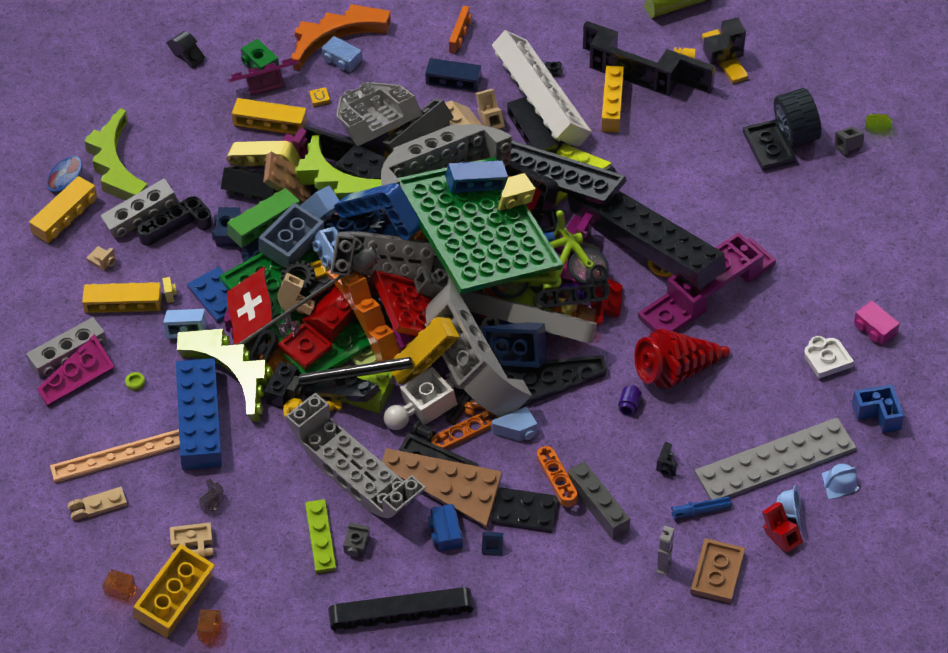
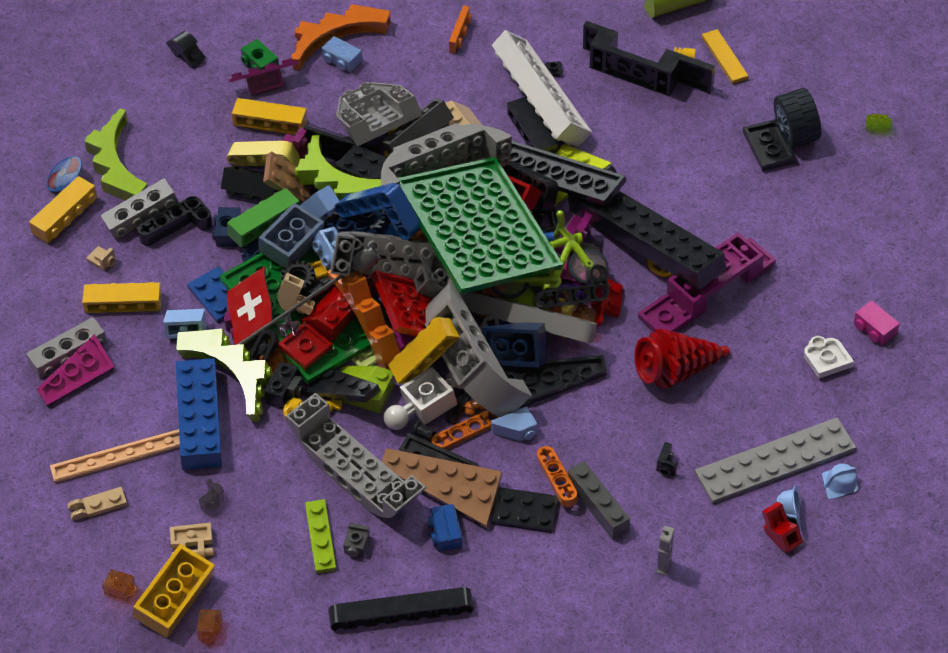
lime tile [125,372,145,391] -> none
light yellow plate [162,277,177,303] -> none
black axle [299,357,413,386] -> none
yellow tile [309,87,330,107] -> none
dark blue brick [425,58,482,91] -> none
brick [445,161,508,193] -> none
tan brick [475,89,505,129] -> none
dark blue tile [482,532,504,555] -> none
light yellow slope [498,173,535,211] -> none
yellow brick [601,66,624,132] -> none
dark purple brick [618,385,642,415] -> none
blue axle [671,497,732,520] -> none
medium nougat plate [690,538,745,603] -> none
black brick [703,17,746,64] -> none
dark grey brick [834,127,864,155] -> none
blue brick [852,384,904,433] -> none

